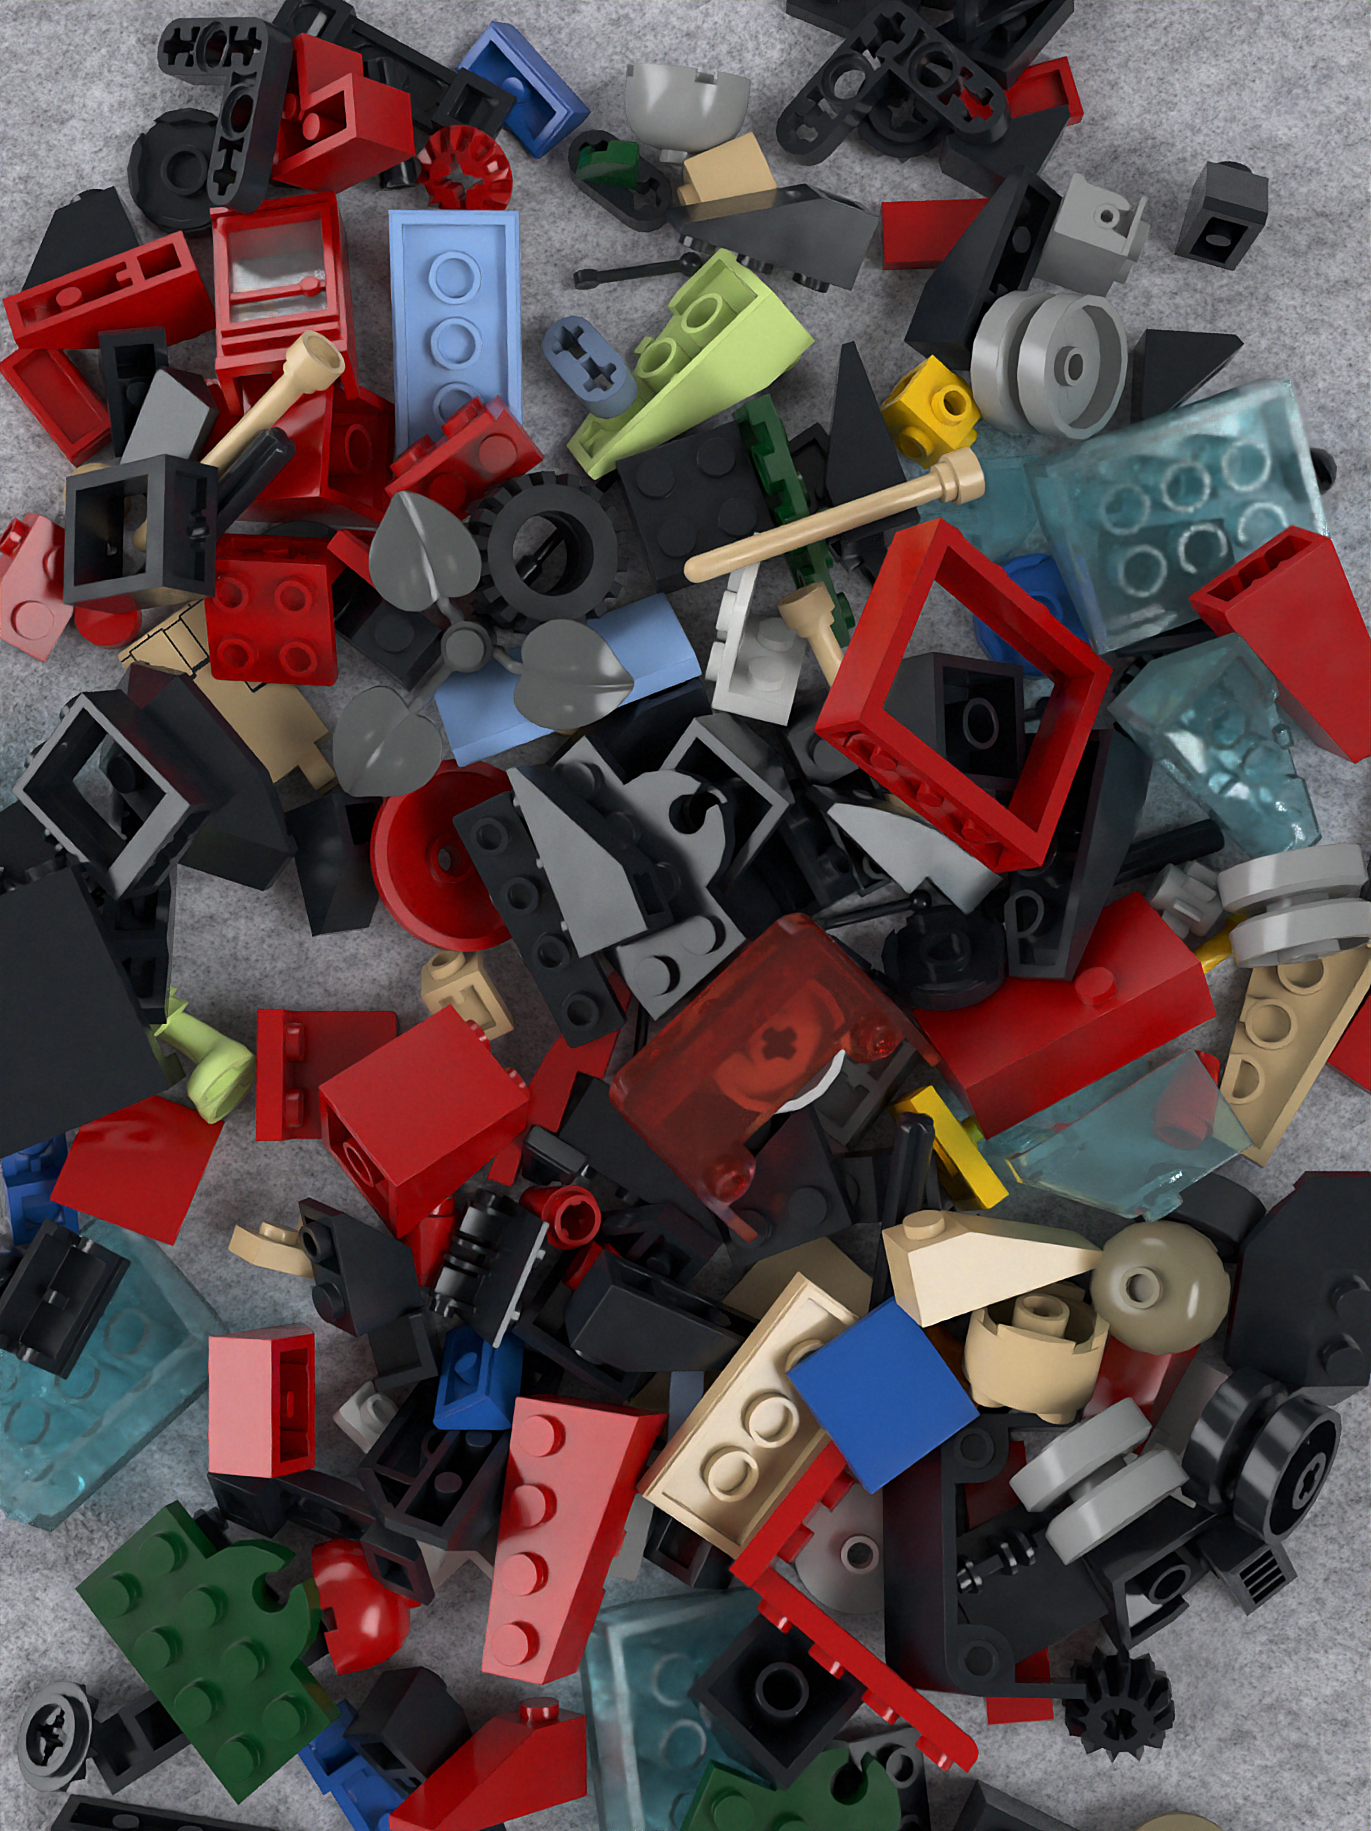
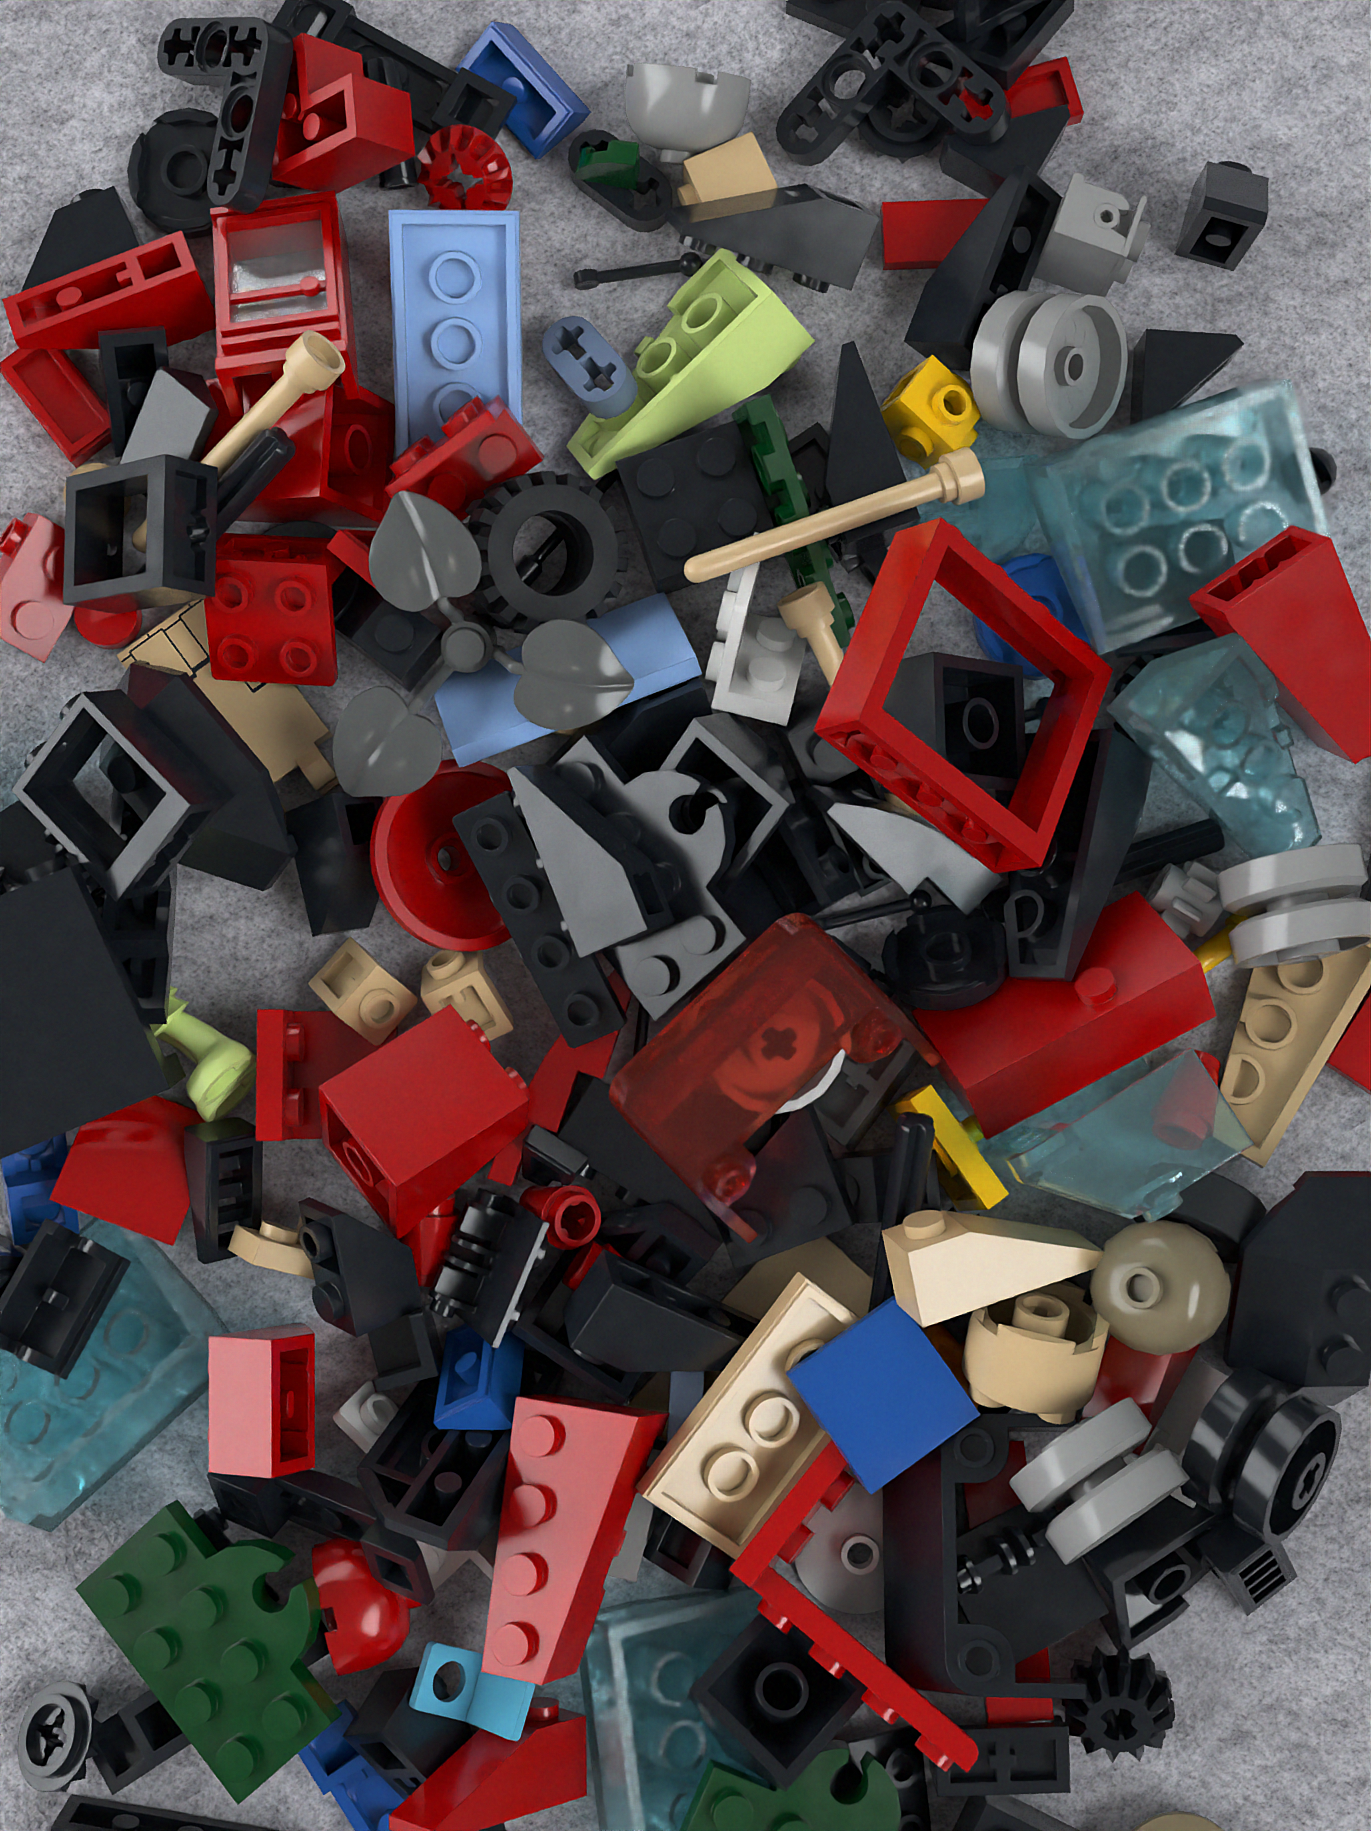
none -> black slope [184,1117,263,1265]
none -> tan bracket [308,936,418,1046]
none -> medium azure bracket [409,1641,536,1741]
none -> black hinge [929,1715,1071,1797]

